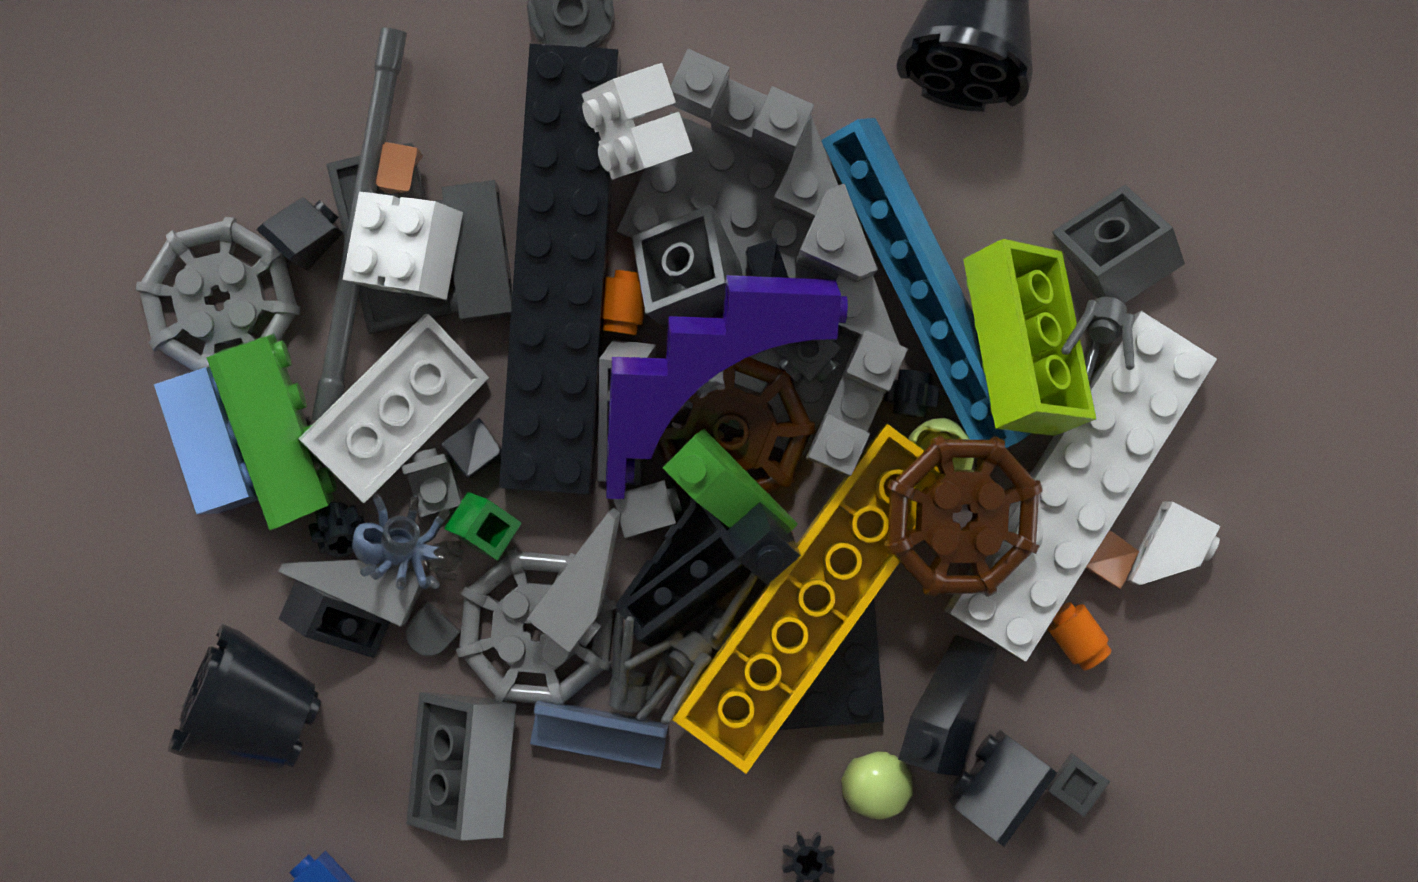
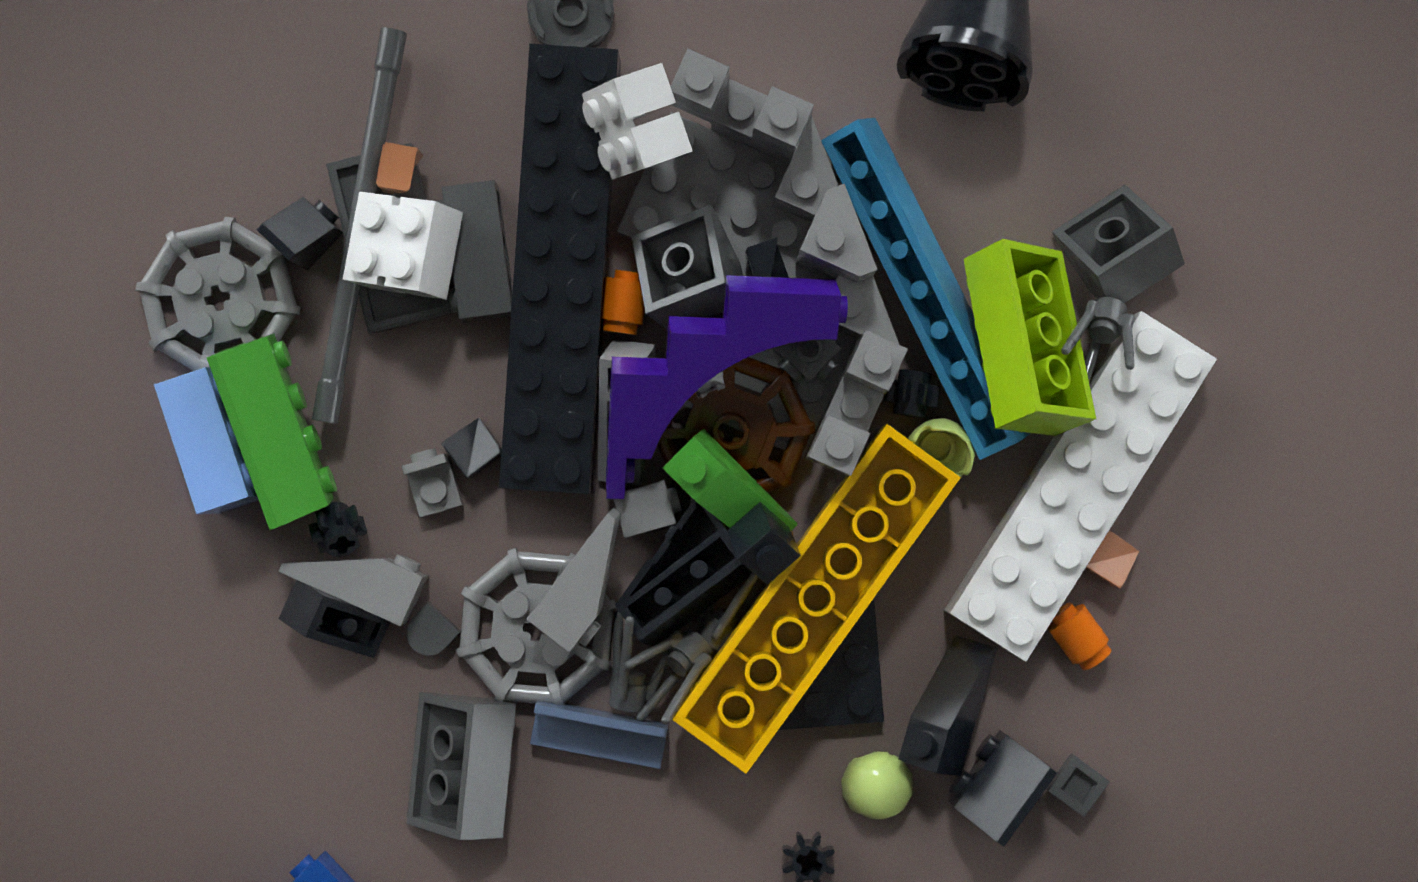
black cone [168,624,321,768] -> none
white plate [298,314,489,503] -> none
animal [352,494,464,590] -> none
green brick [444,492,522,561] -> none
reddish brown plate [884,435,1043,597] -> none
white slope [1126,502,1221,585] -> none

